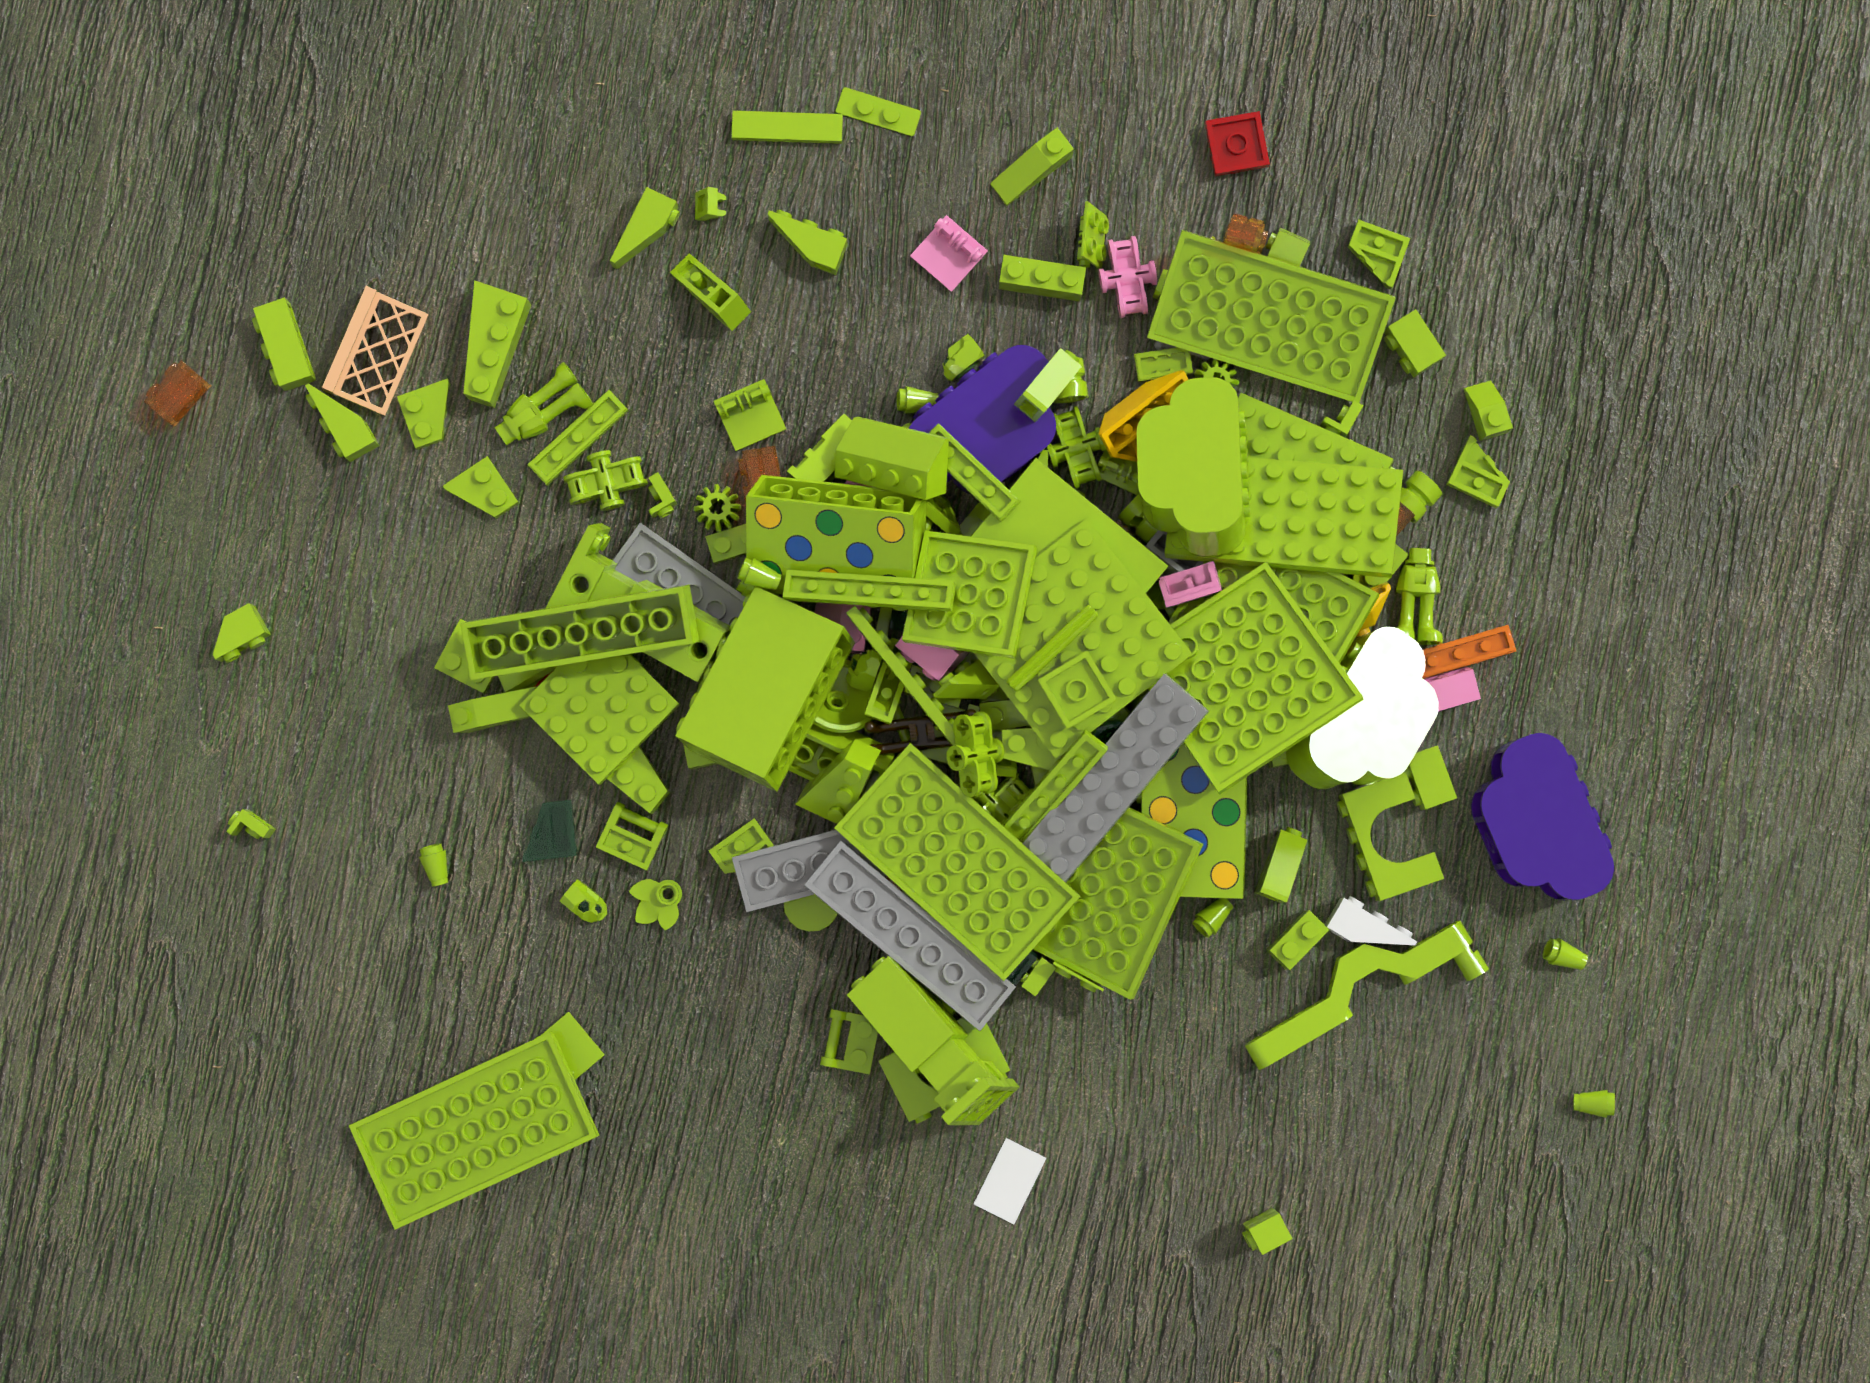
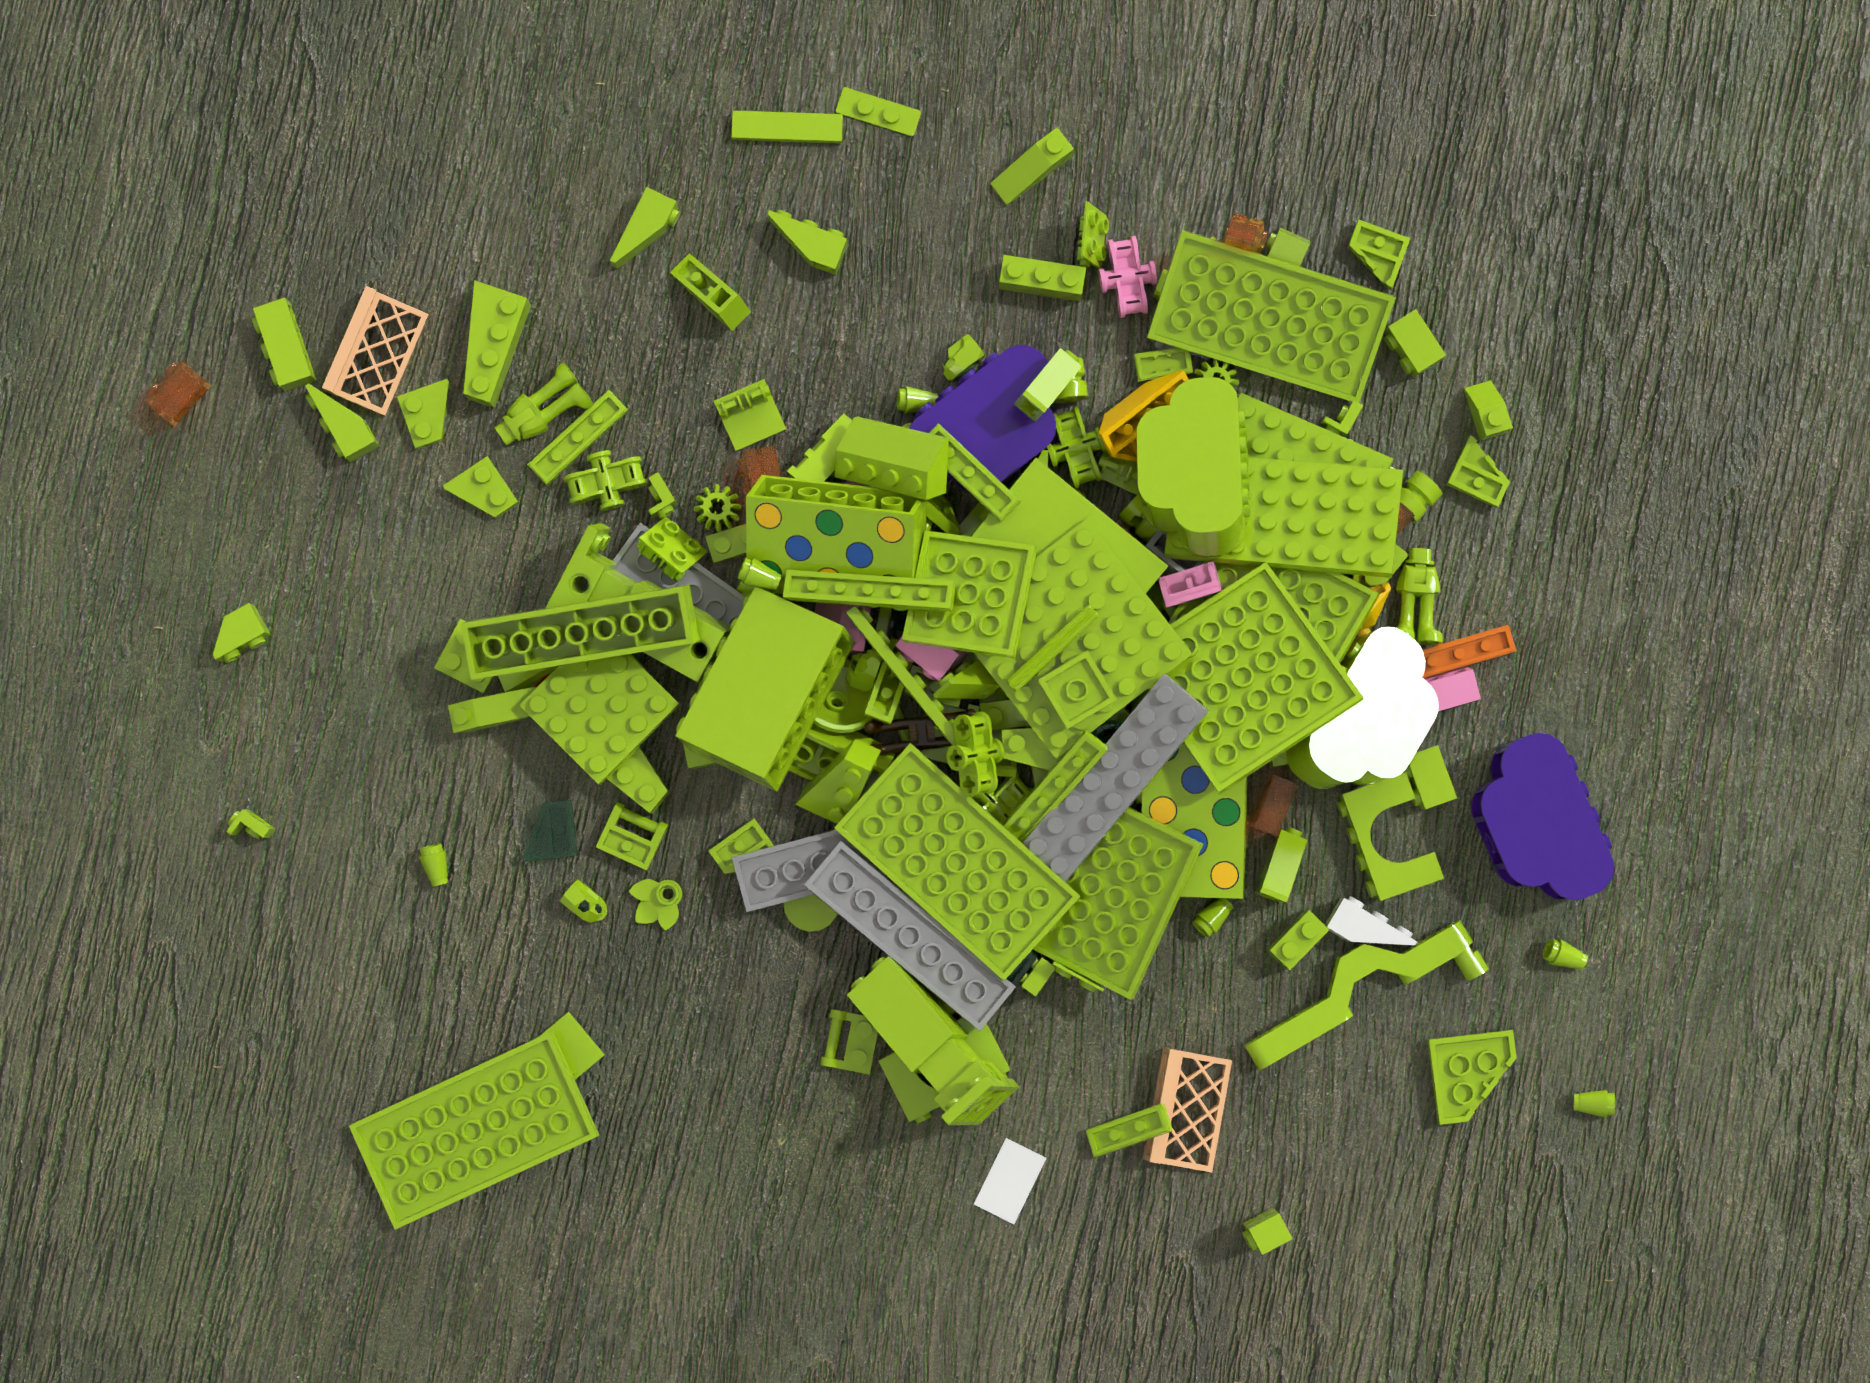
lime tile [695,187,726,221] -> none
bright pink hinge [910,215,988,292] -> none
red plate [1205,111,1270,177] -> none
none -> lime hinge [636,517,708,581]
none -> lime tile [1086,1103,1173,1158]
none -> light nougat fence [1143,1047,1232,1172]
none -> clear orange brick [1248,774,1298,838]
none -> lime plate [1427,1030,1517,1125]

